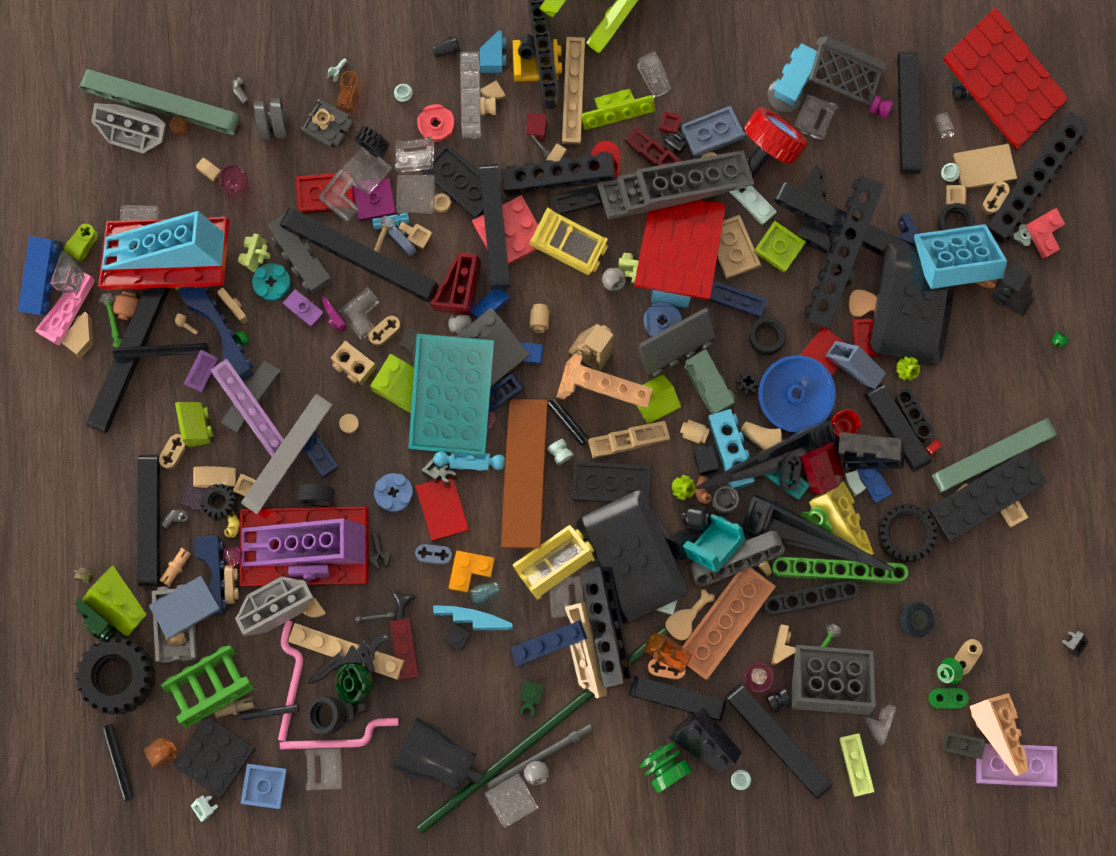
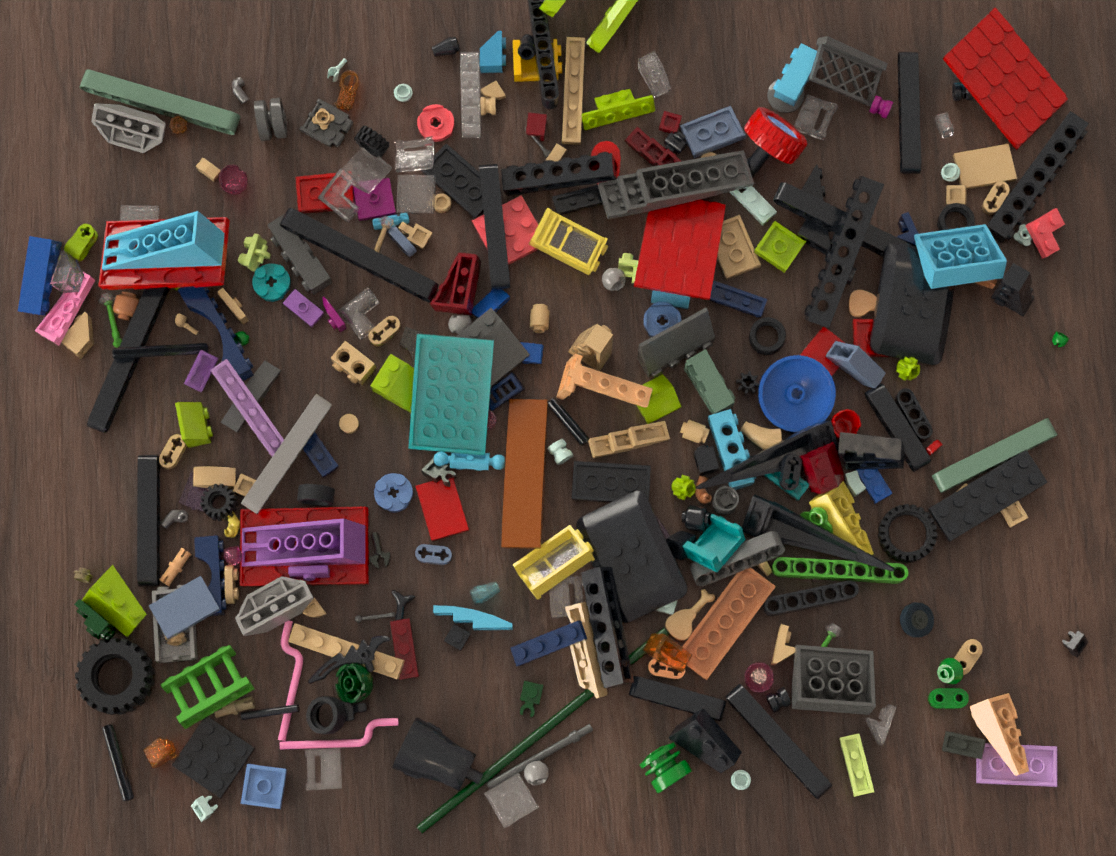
light orange plate [449,550,495,593] -> none

